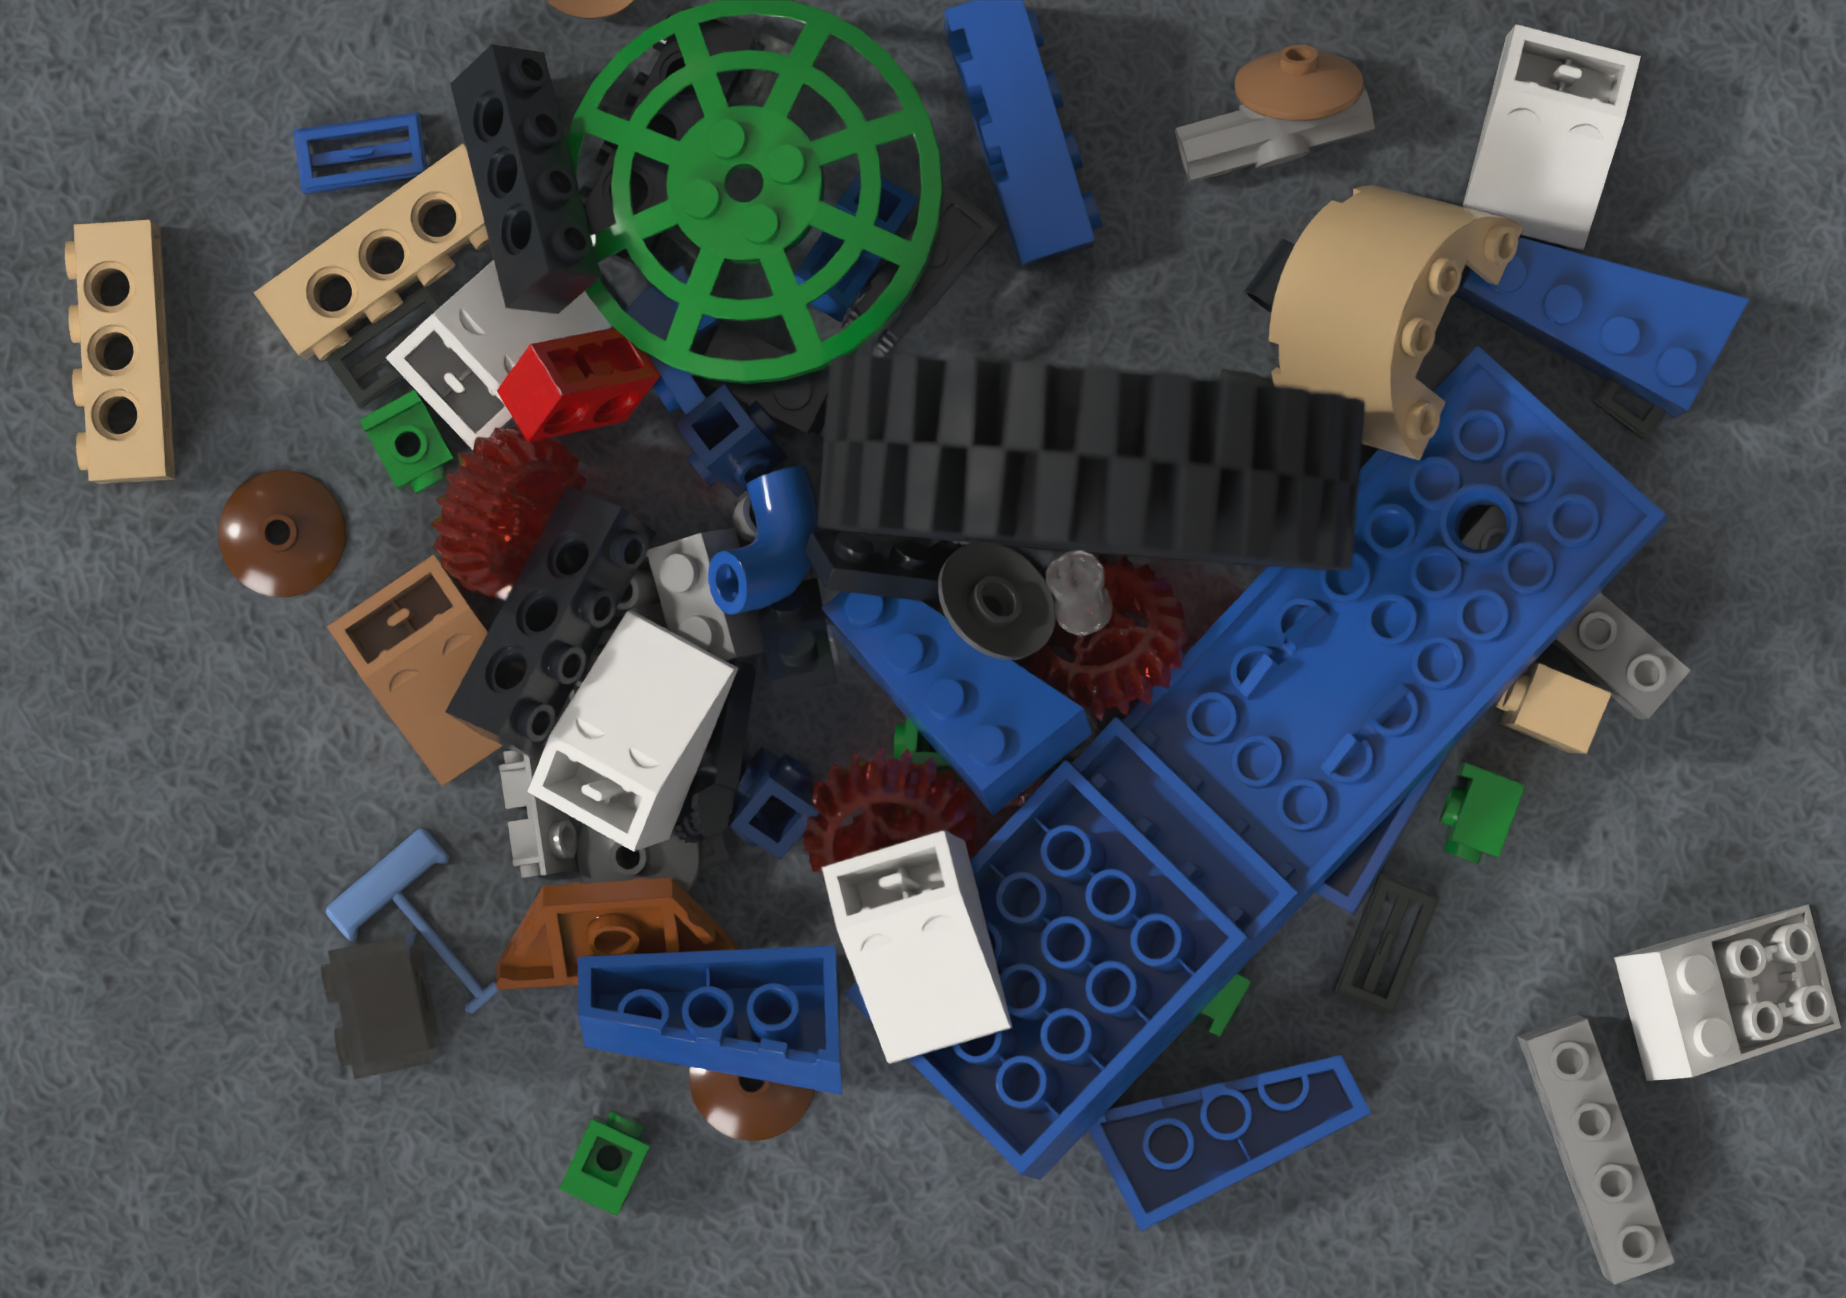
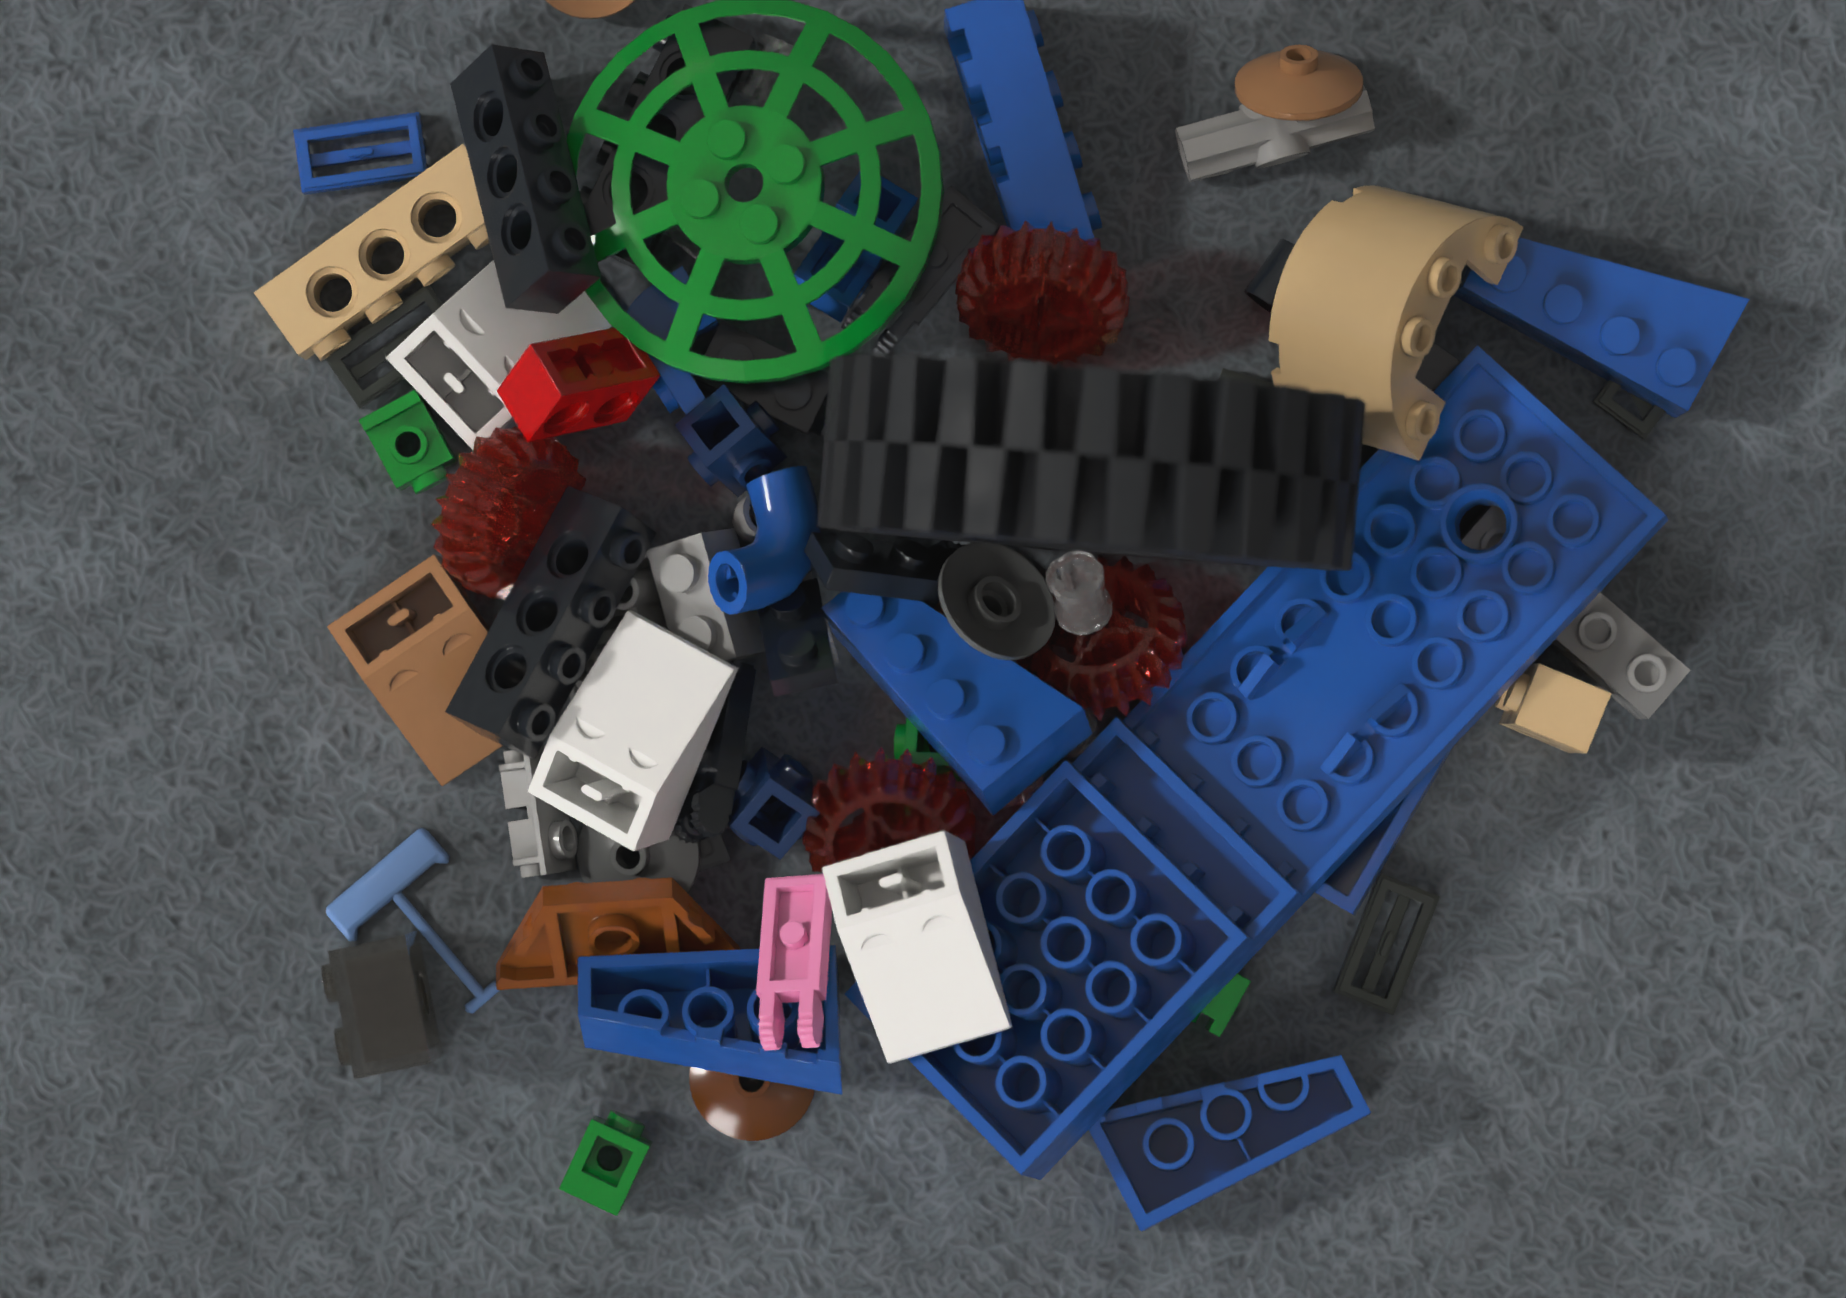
tan brick [65,220,176,484] -> none
reddish brown dish [218,470,346,597] -> none
green brick [1439,762,1526,864] -> none
white slope [1462,24,1641,251] -> none
light grey brick [1517,1015,1675,1285] -> none
white slope [1614,905,1841,1081] -> none
none -> bright pink hinge [756,874,832,1051]
none -> clear red gear [955,220,1130,366]

